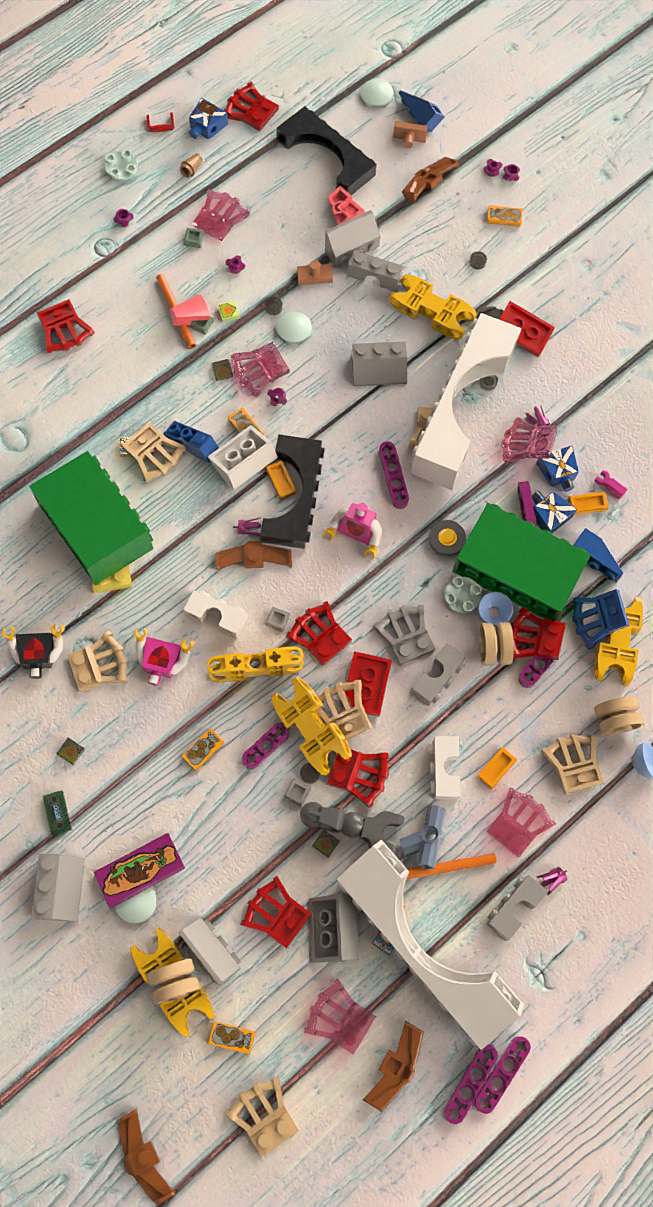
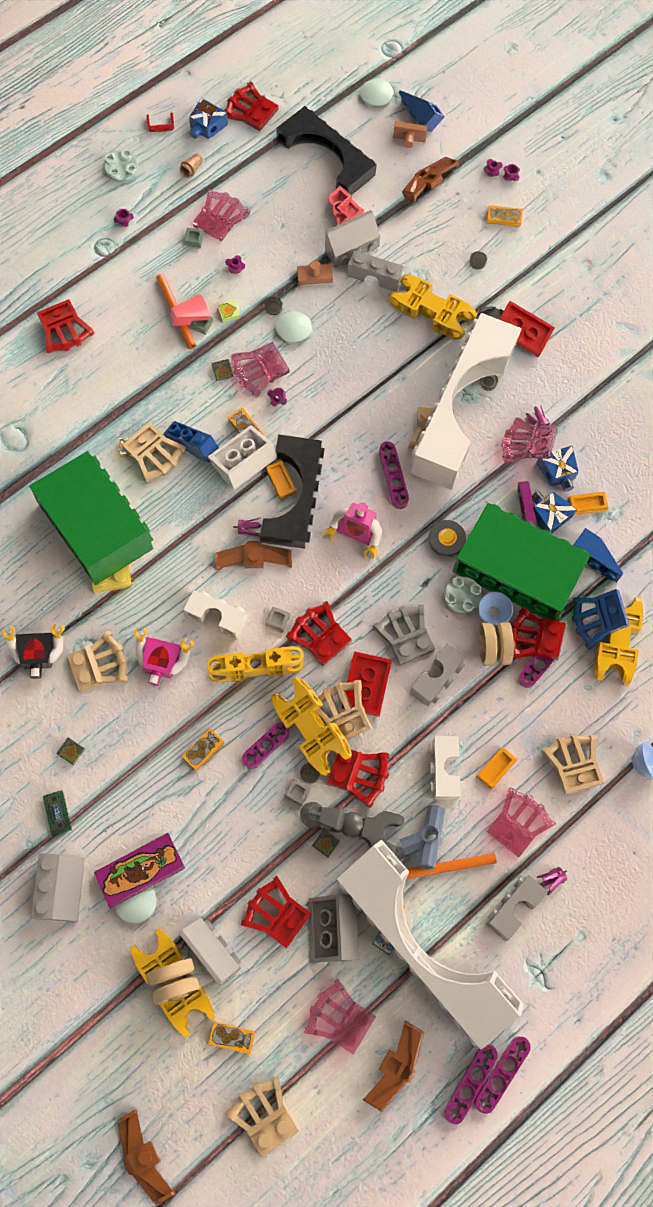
light grey slope [351,342,407,386] -> none
tan wheel [594,696,645,736] -> none
dark pink bar [595,470,628,499] -> none

